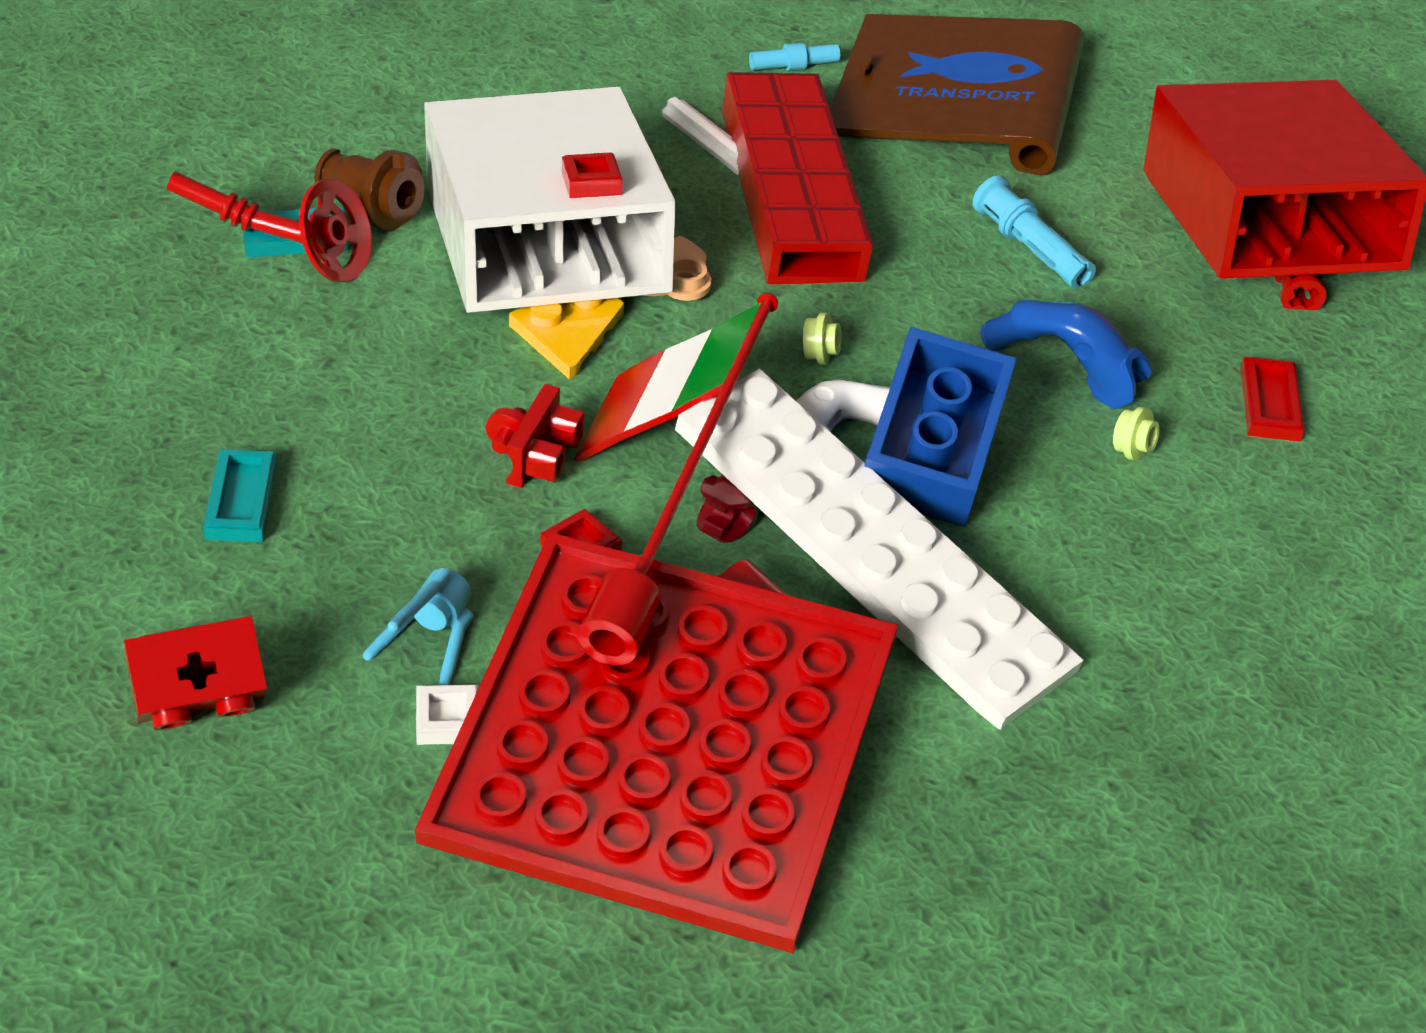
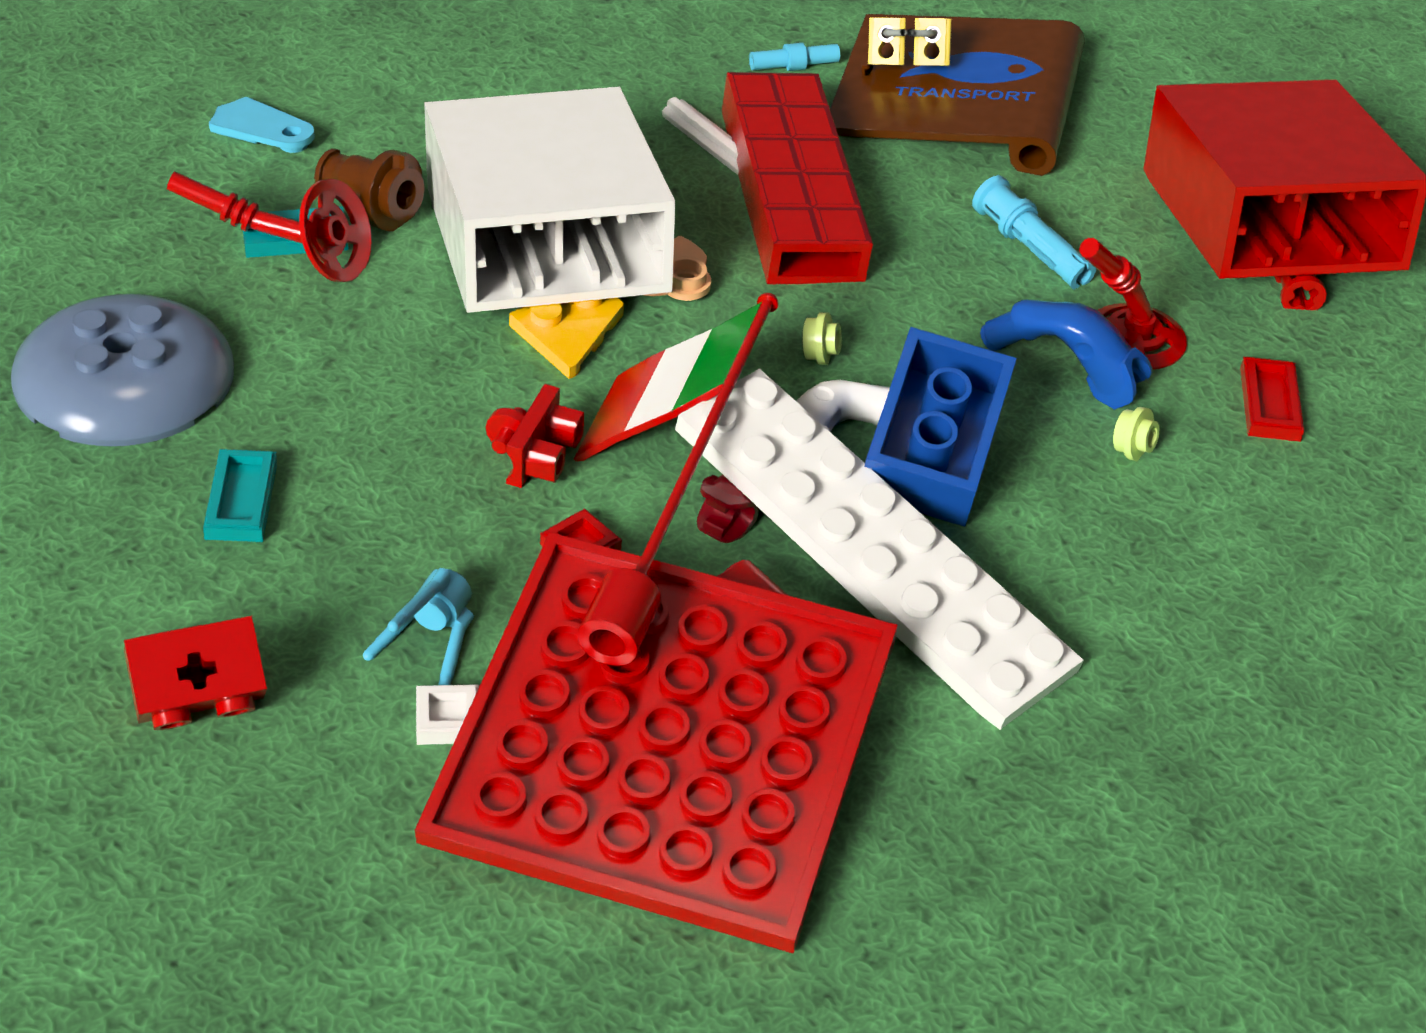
red tile [562,152,622,198] -> none
none -> sand blue brick [11,294,234,446]
none -> medium azure piece [209,97,315,153]
none -> light yellow piece [868,18,952,66]
none -> red dish [1079,238,1187,370]

